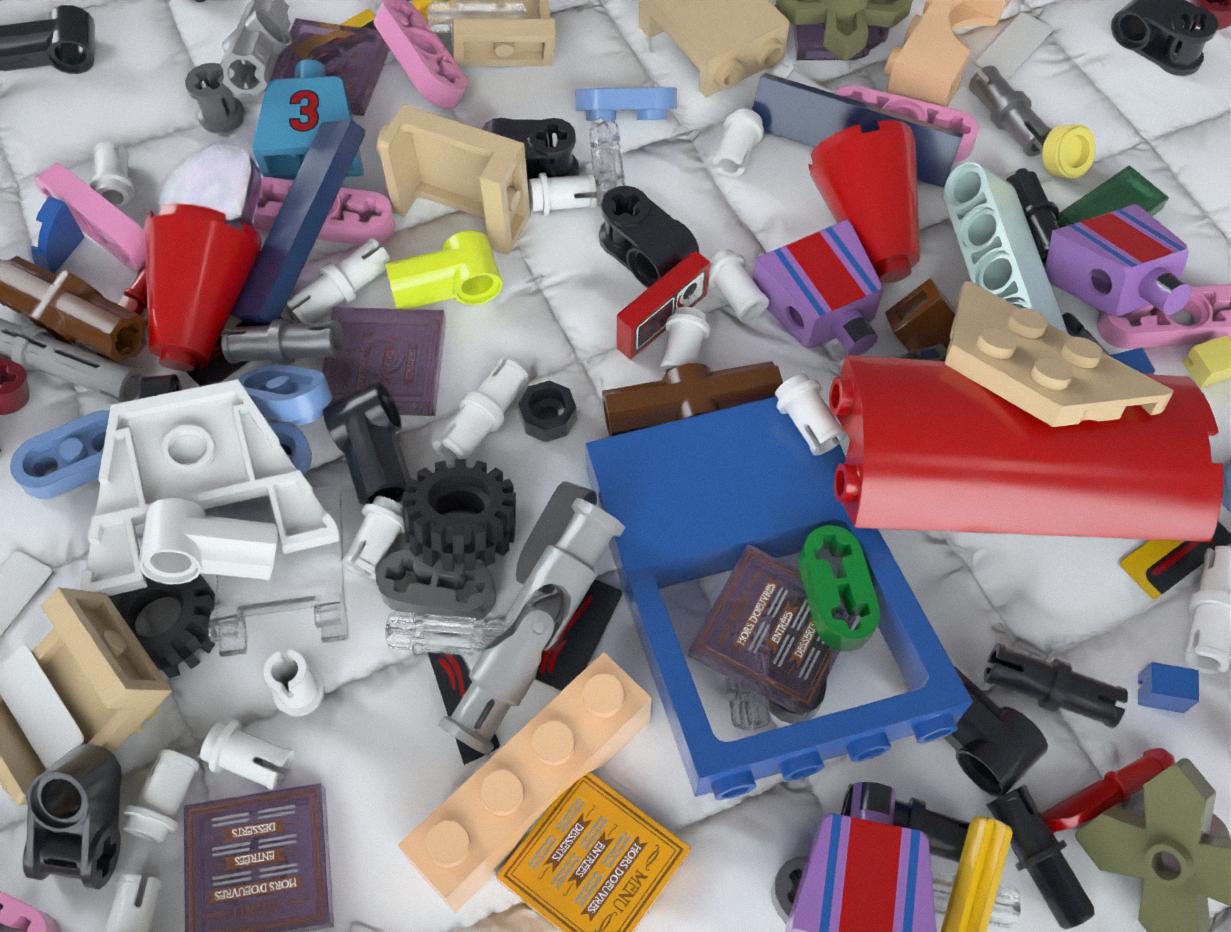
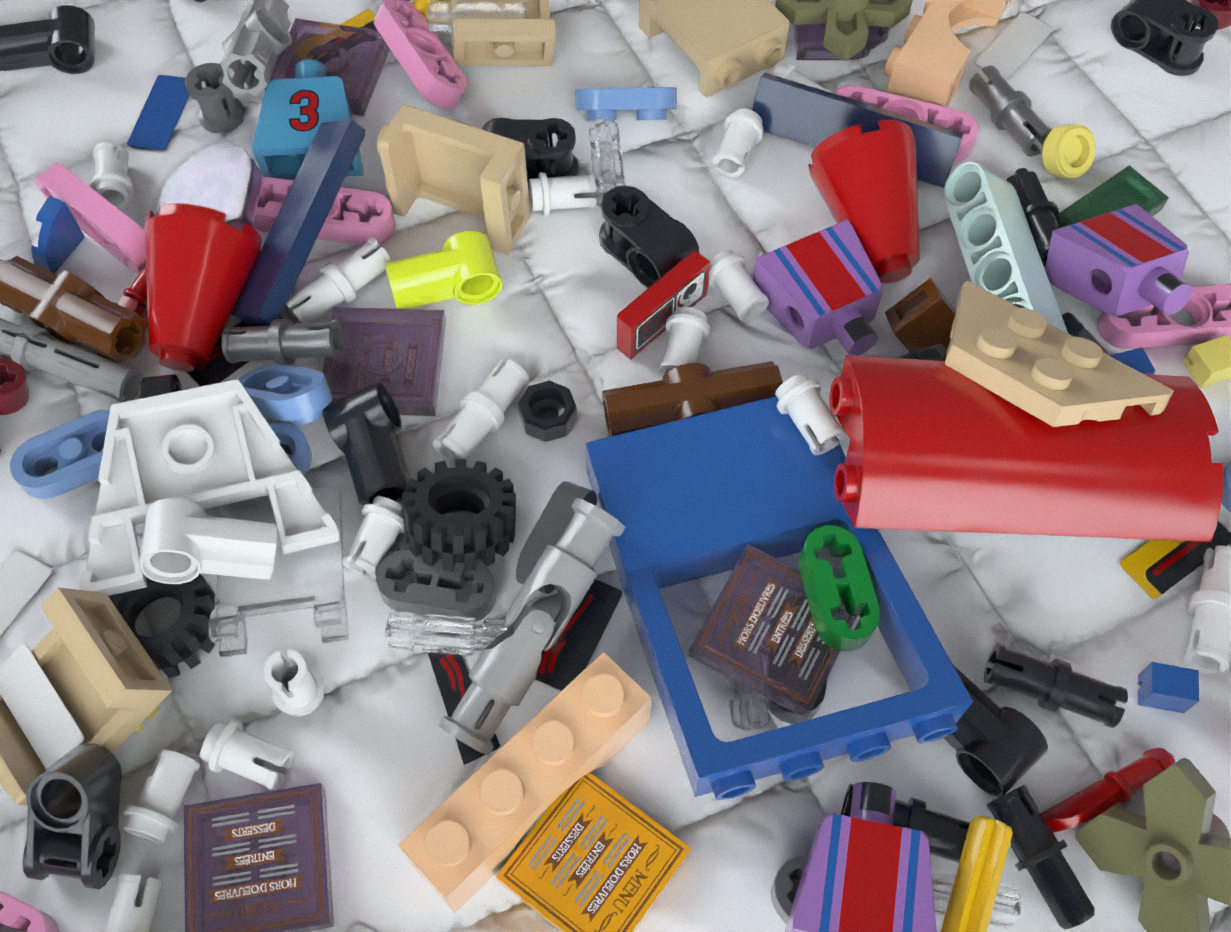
none -> blue sticker [127,75,189,150]

